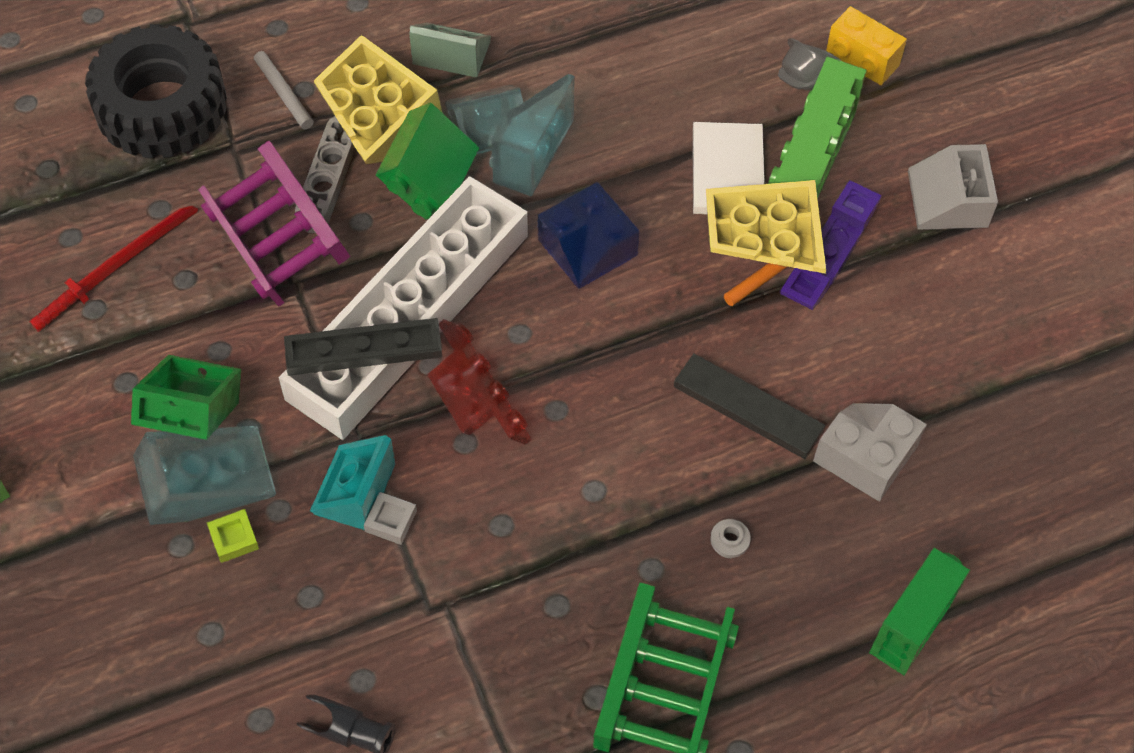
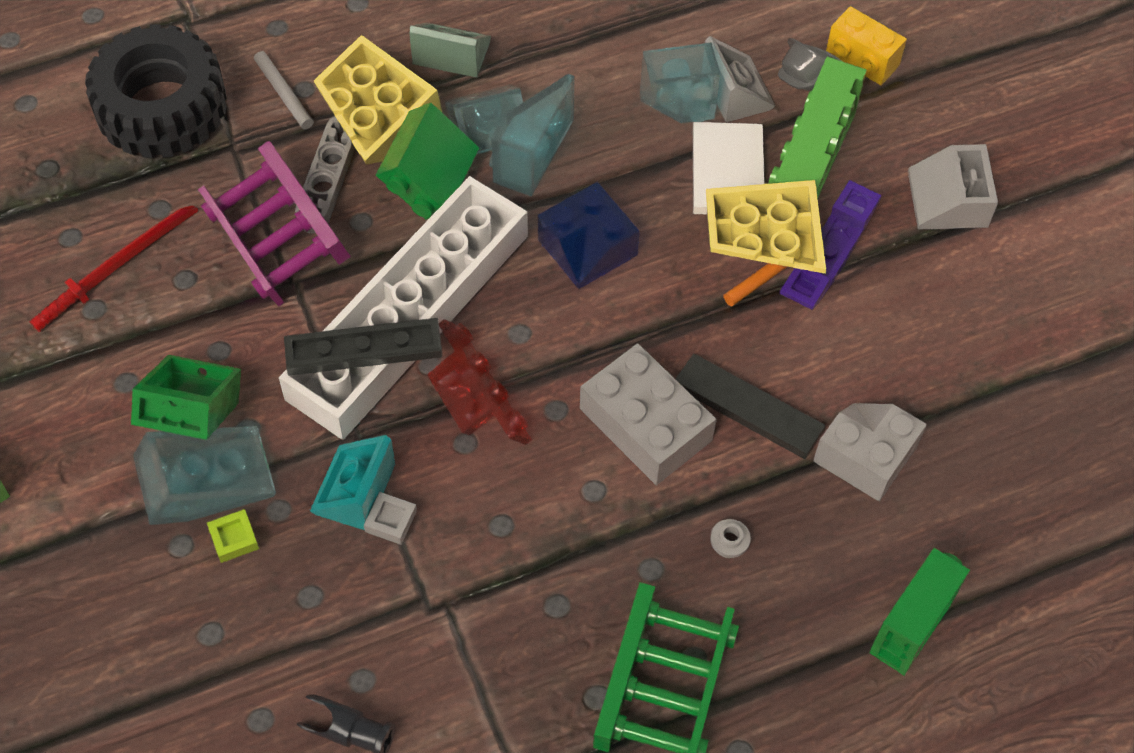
none -> light grey brick [580,343,716,486]
none -> clear light blue slope [640,42,720,123]
none -> light grey slope [701,36,775,122]

